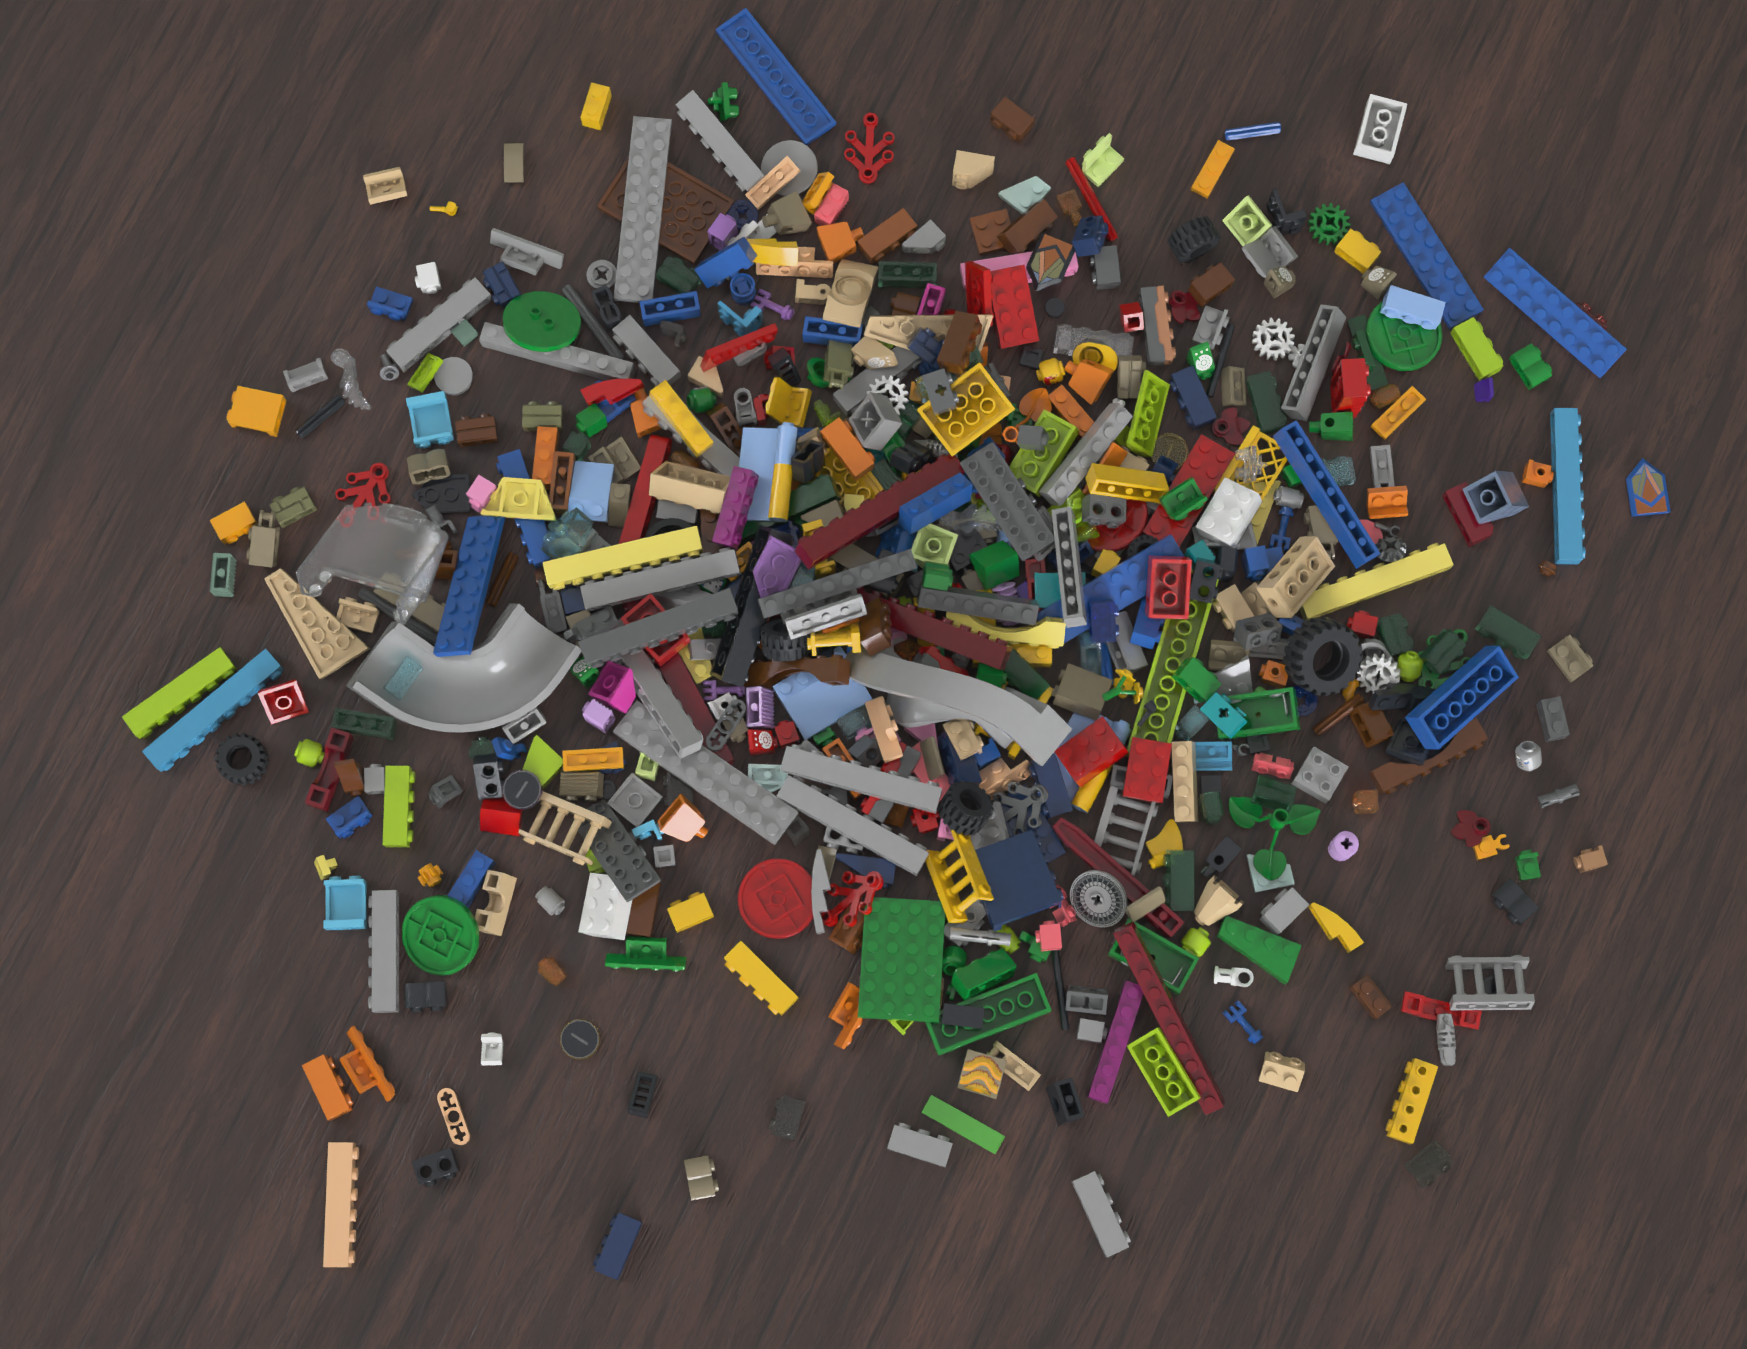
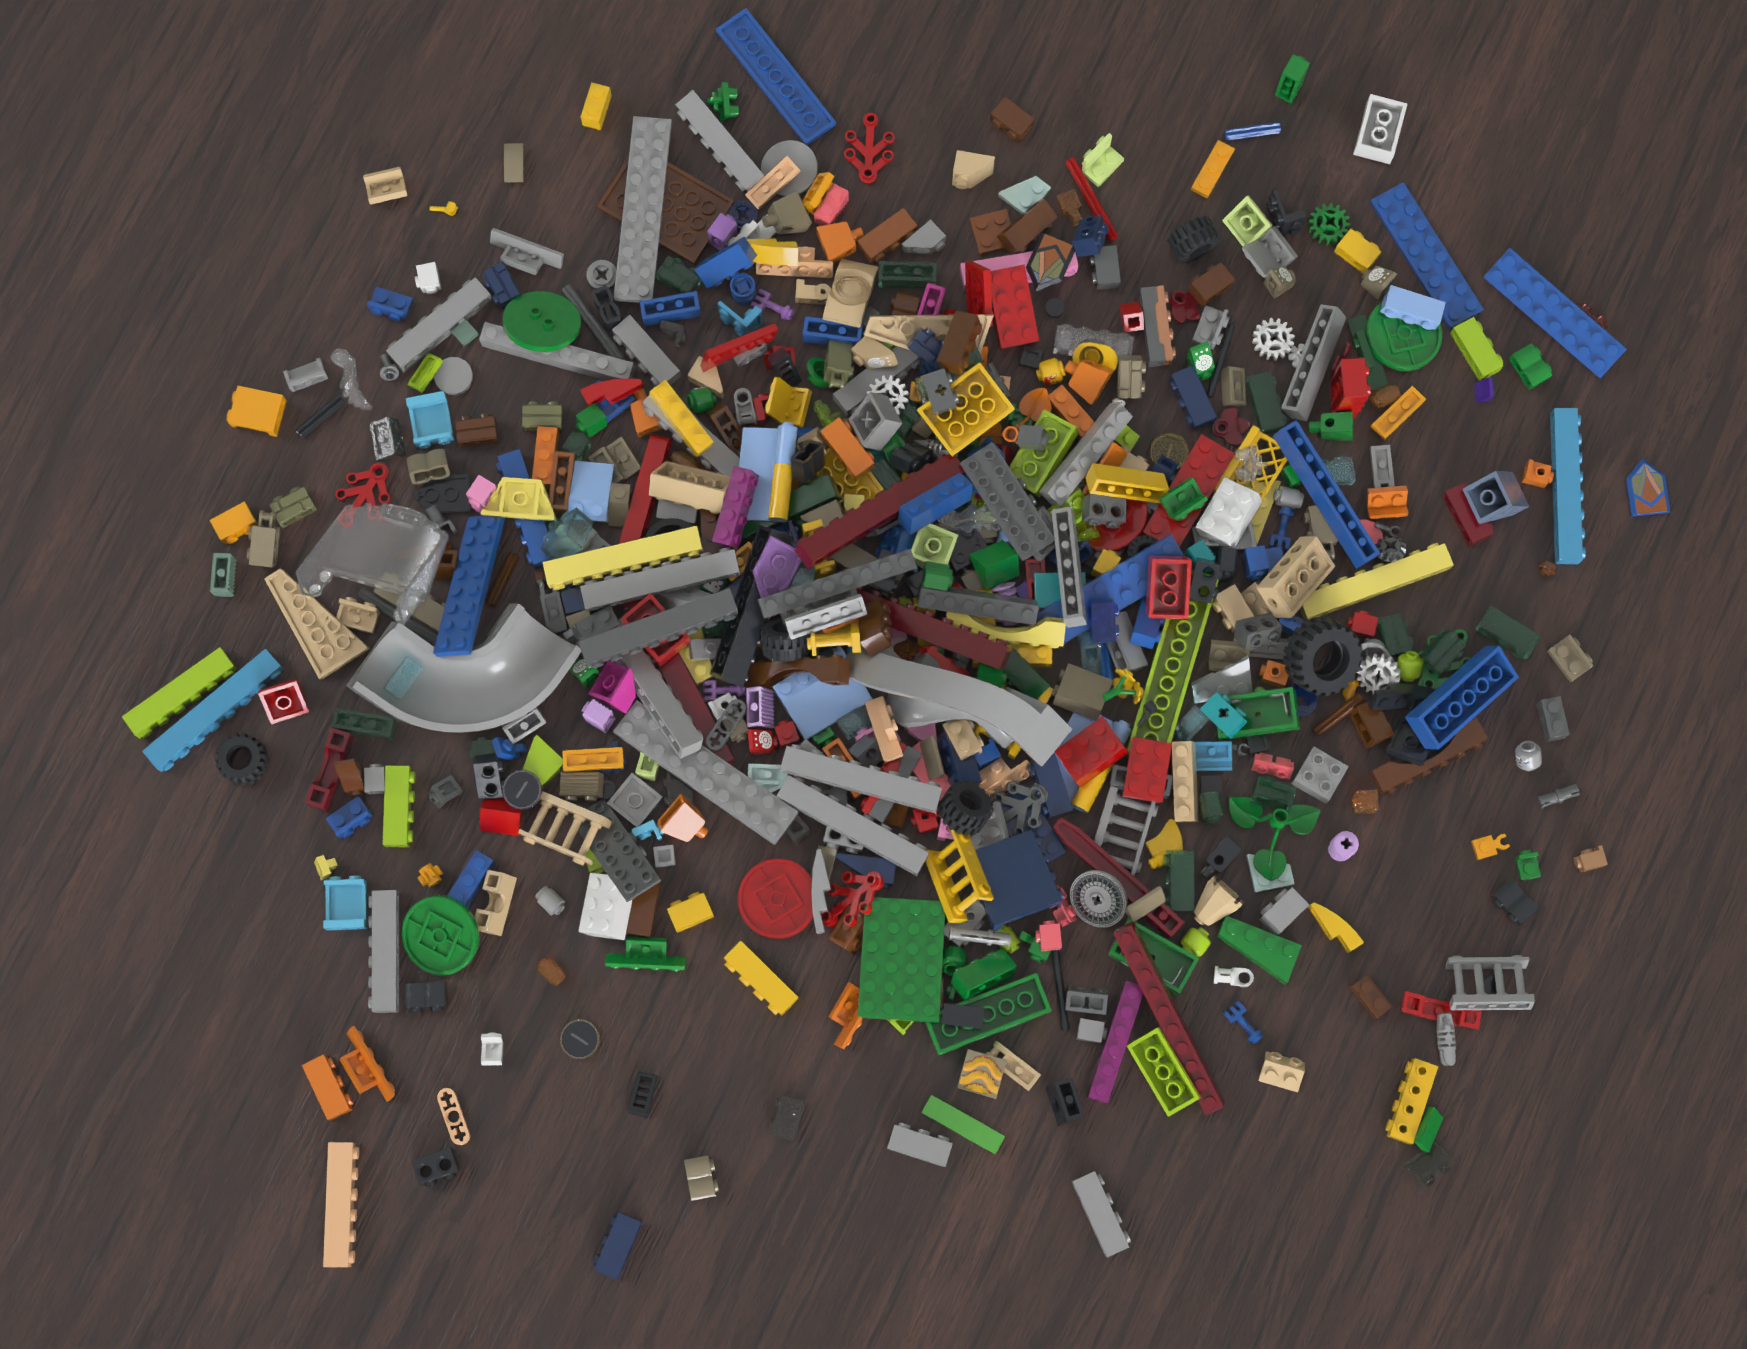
lime head [294,739,325,768] -> none
lime slope [1127,370,1170,457] -> none
green brick [1172,657,1221,703] -> none
dark red plate [1451,810,1491,847] -> none
none -> clear smoke bracket [369,417,406,461]
none -> green brick [1275,54,1310,104]
none -> green tile [1414,1106,1443,1153]

